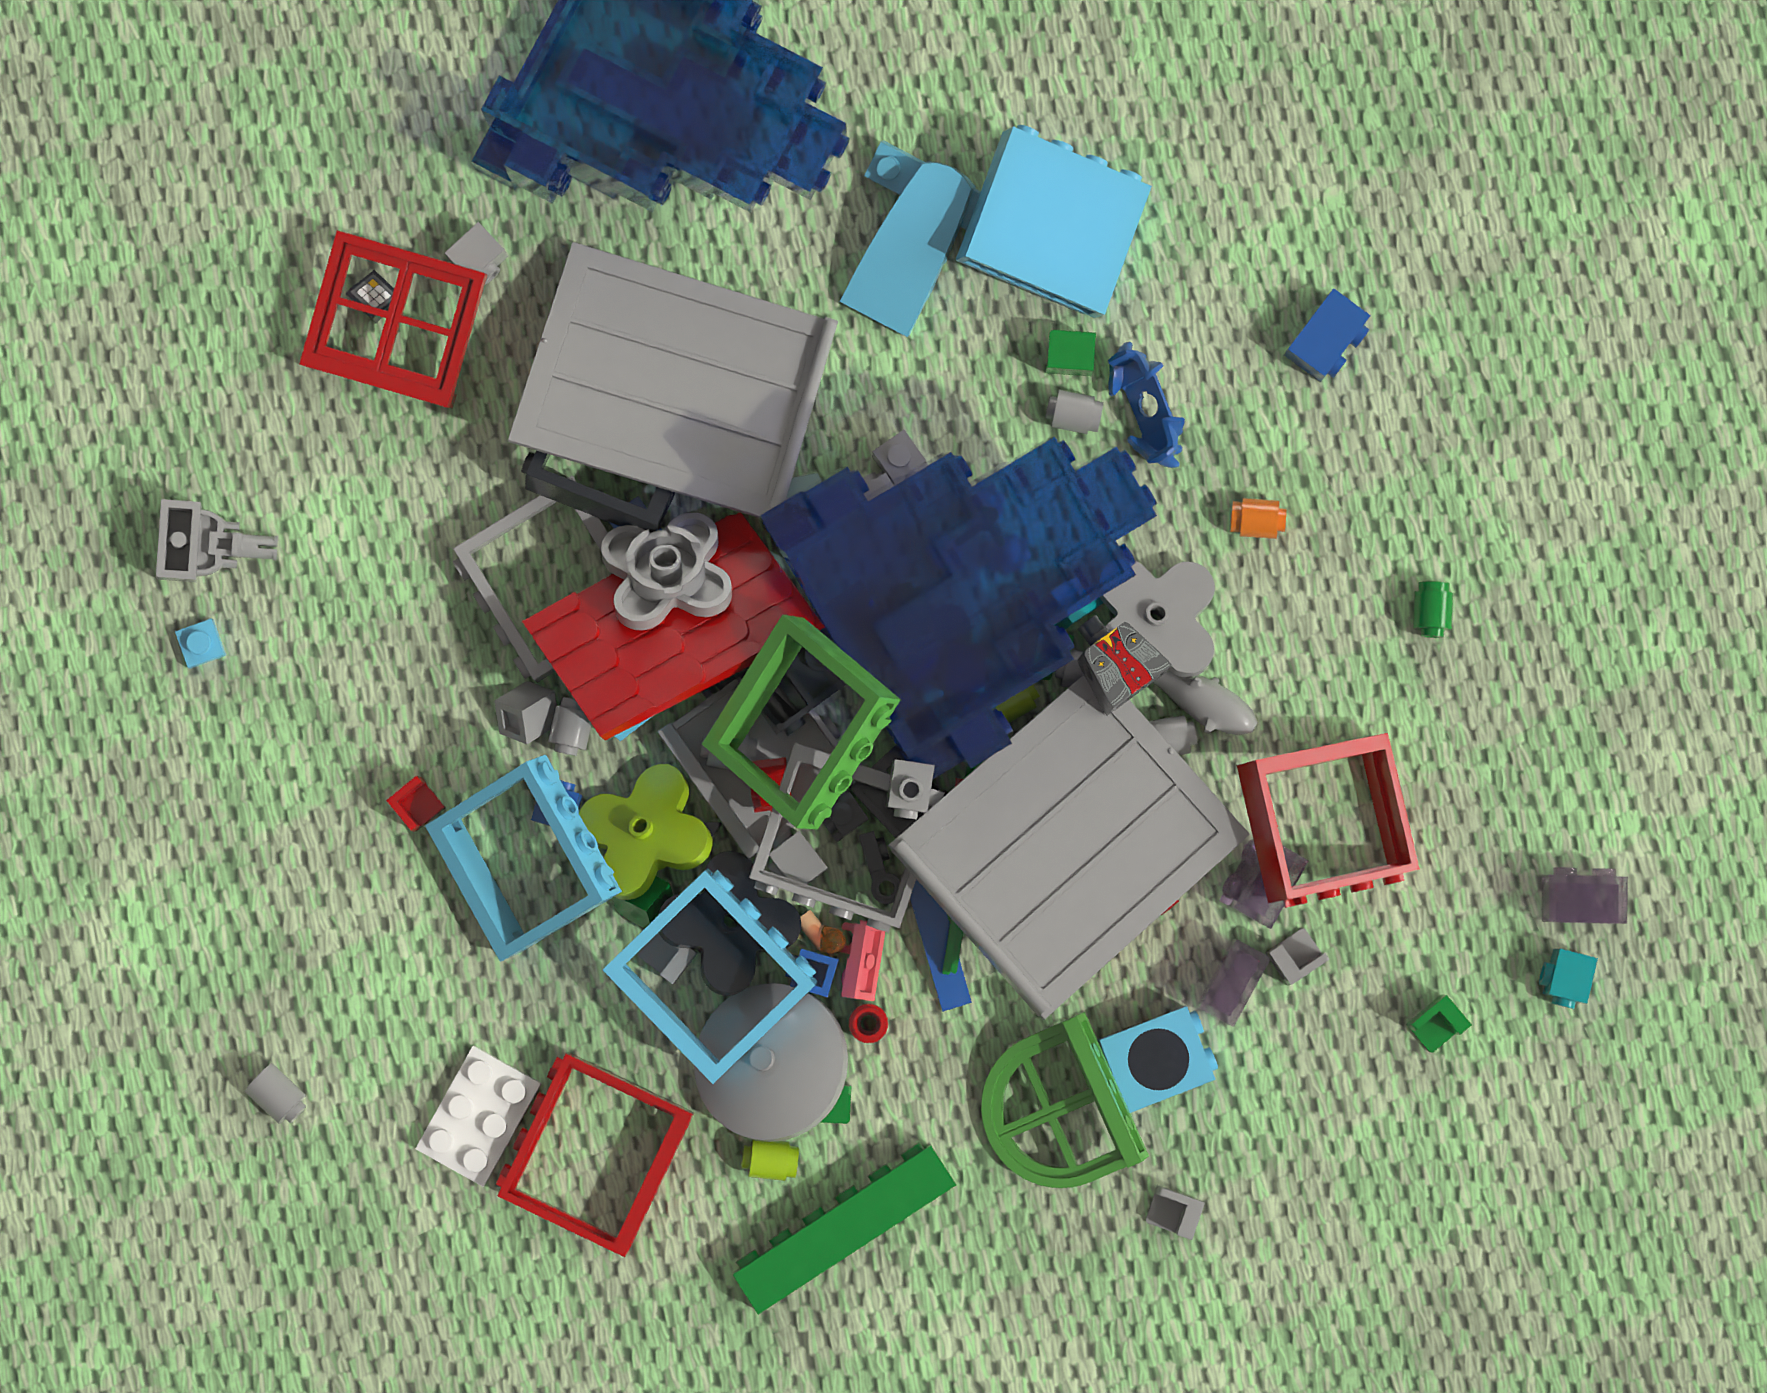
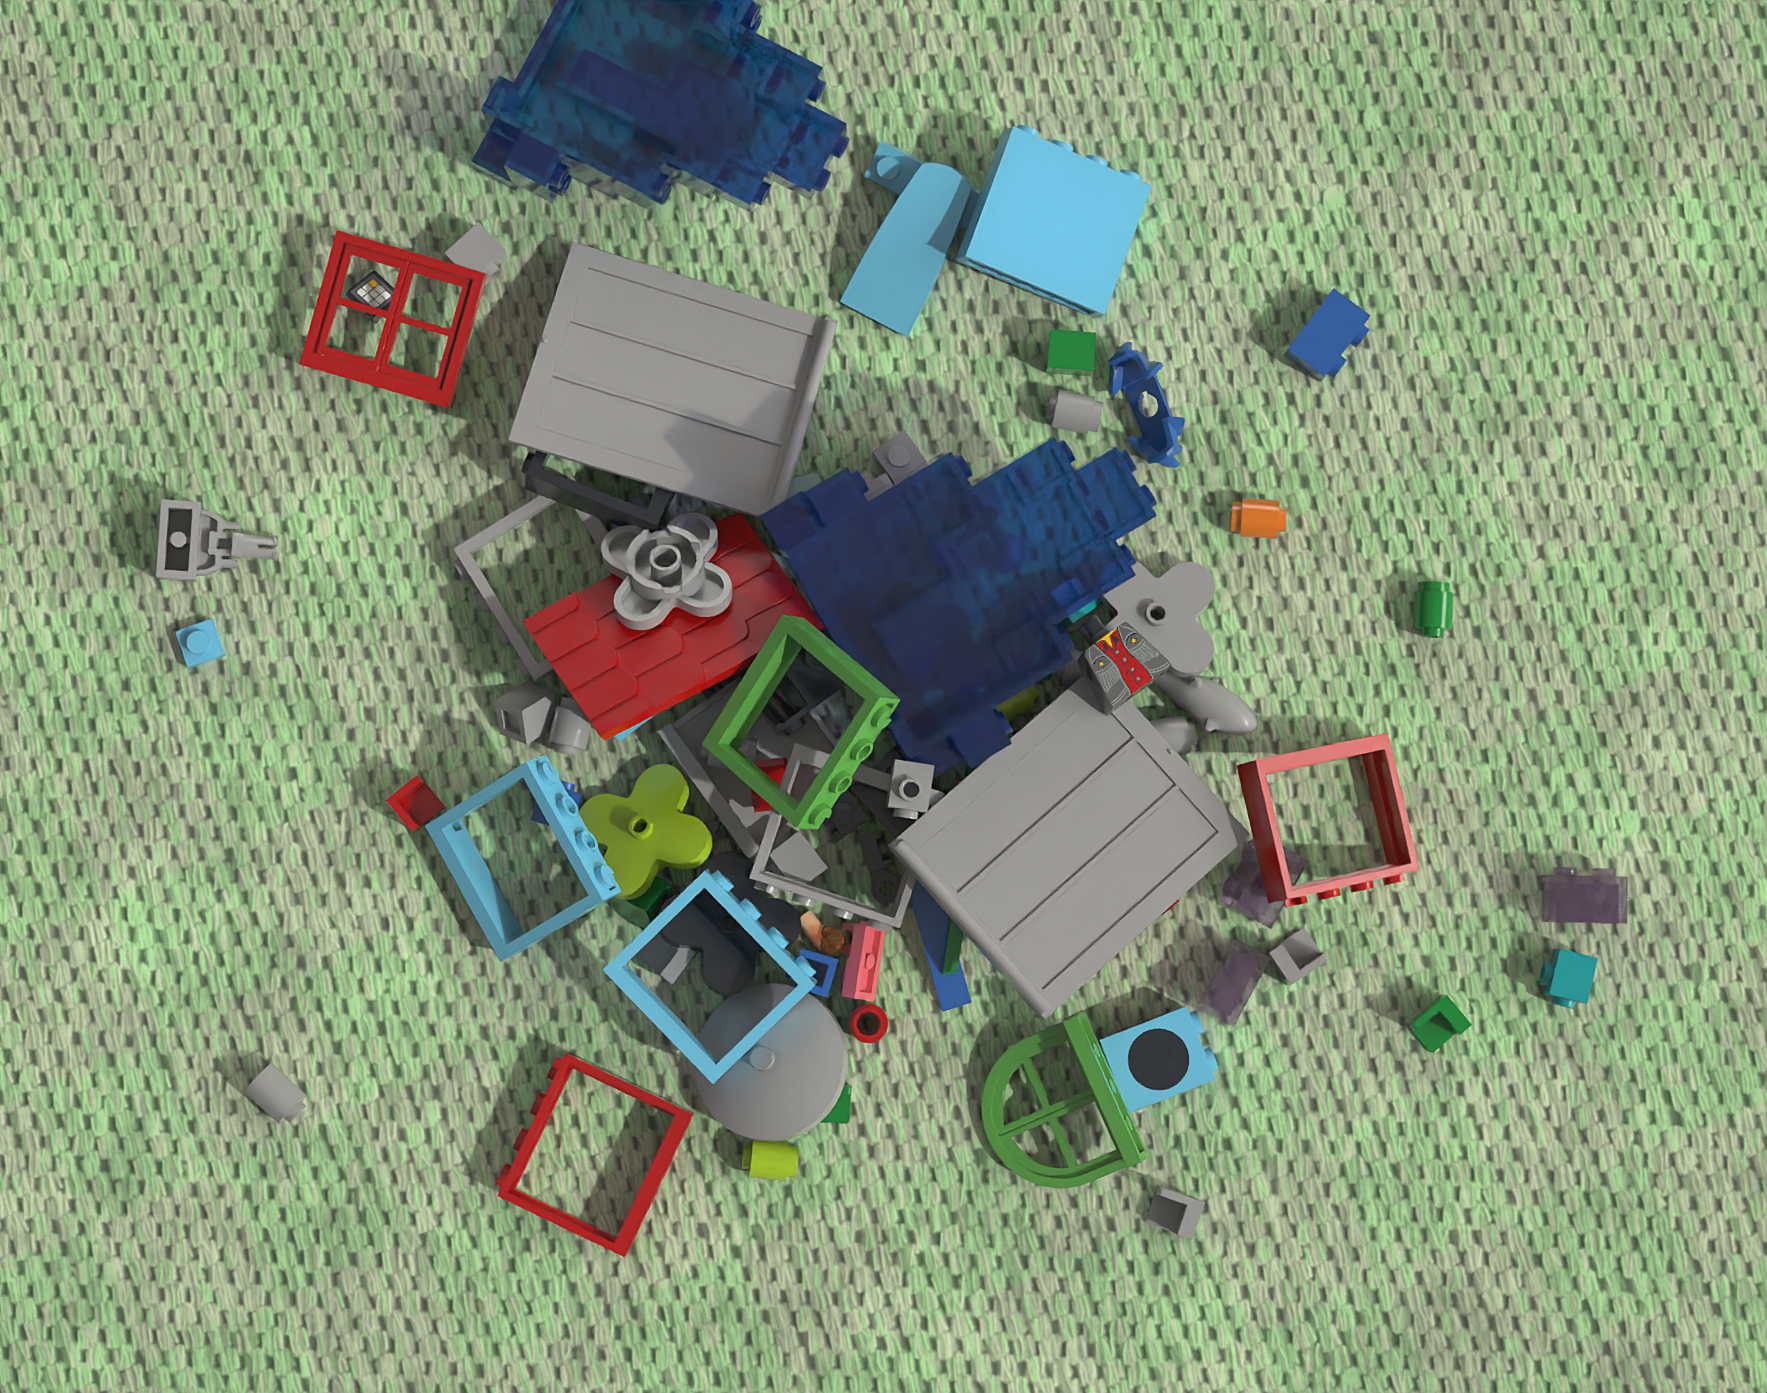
white plate [415,1046,542,1187] -> none
green brick [733,1142,956,1315] -> none

